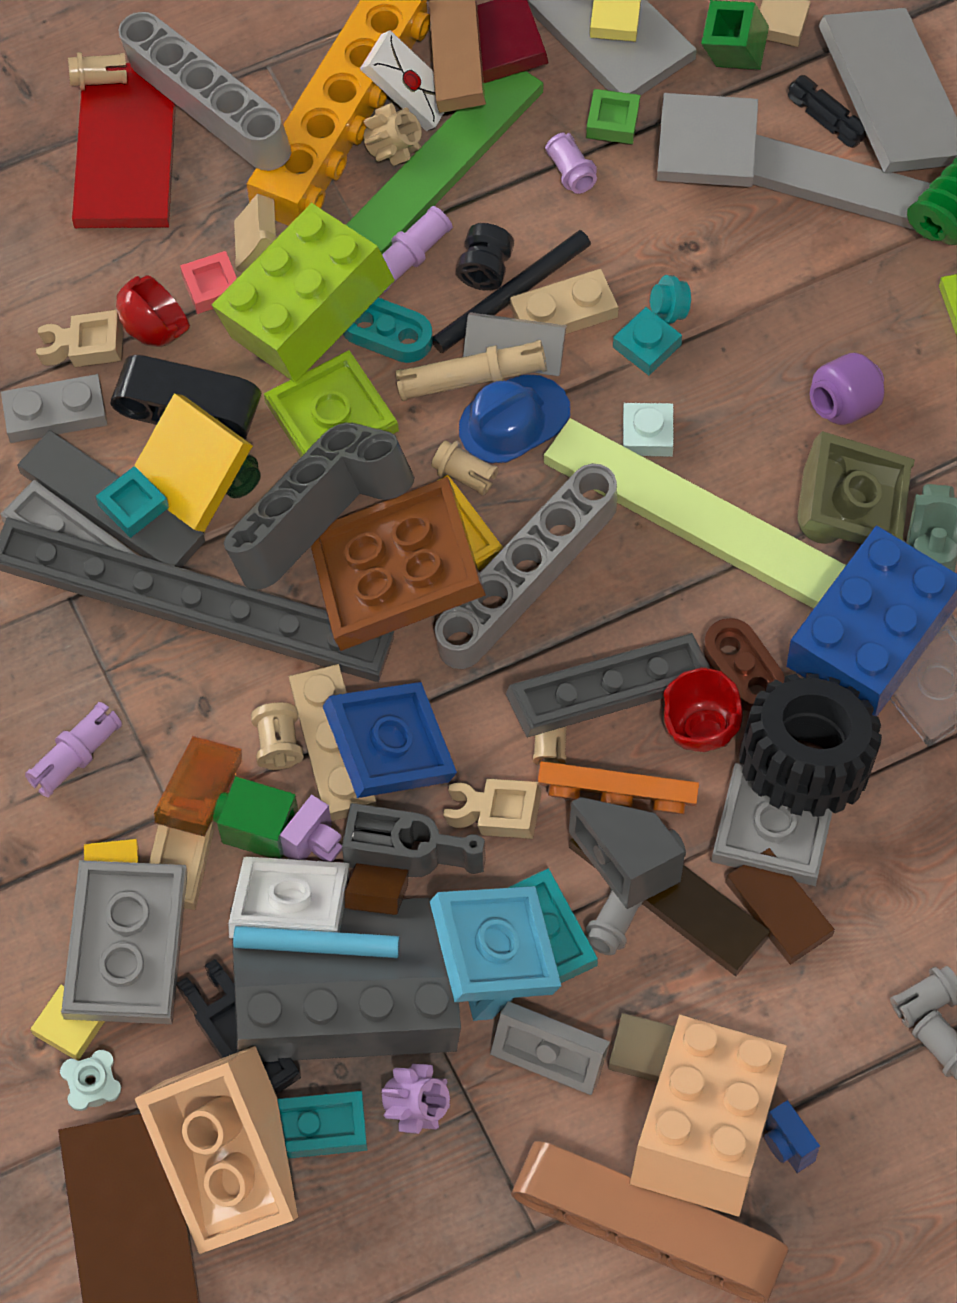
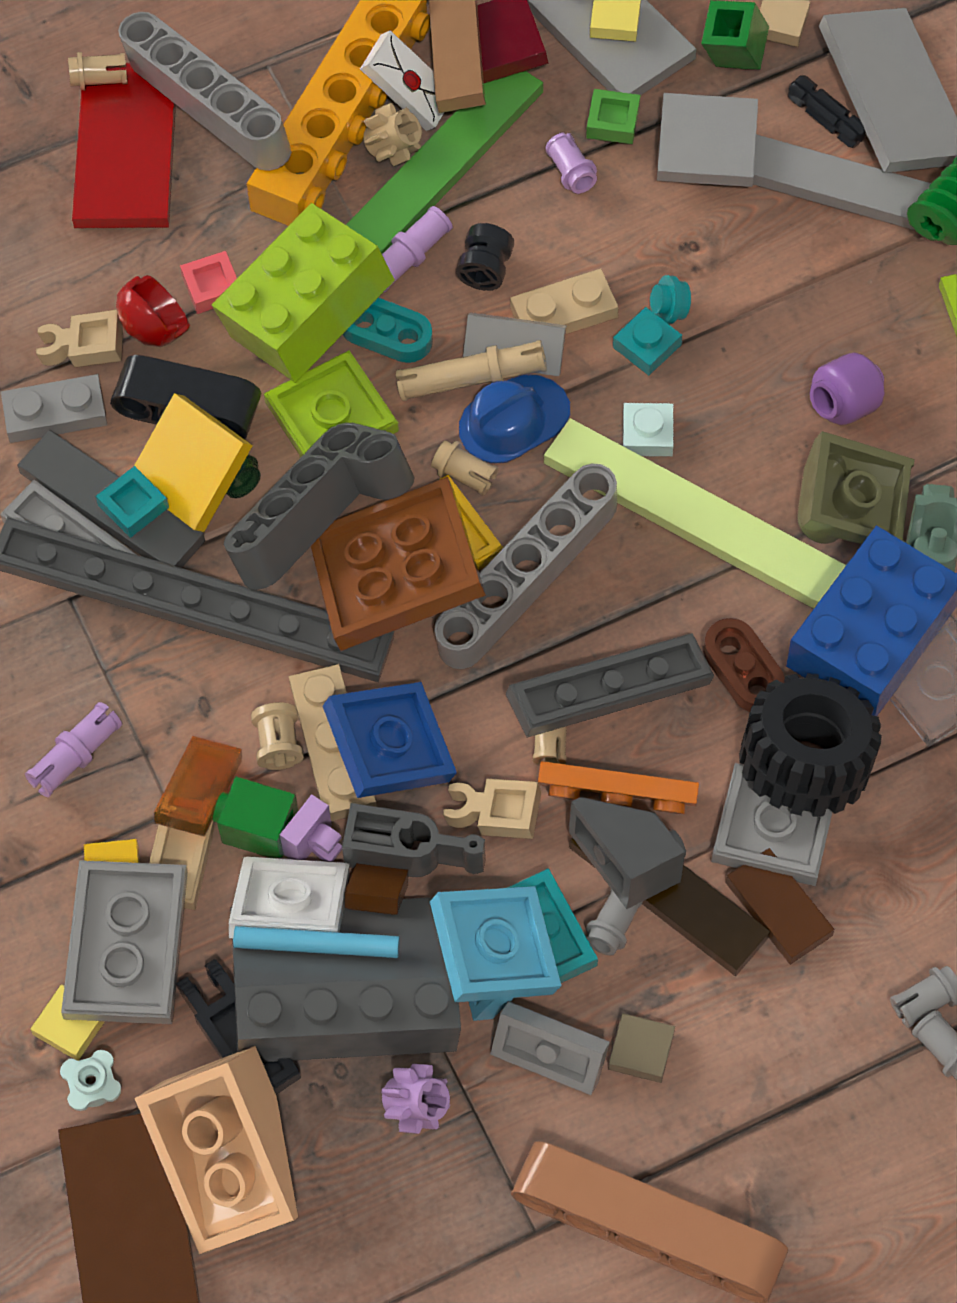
tan tile [234,194,277,272] -> none
teal plate [277,1091,368,1159] -> none
black bar [433,230,591,353] -> none
light nougat brick [630,1014,787,1217] -> none
red hair [664,667,743,752] -> none
blue plate [764,1100,820,1173] -> none

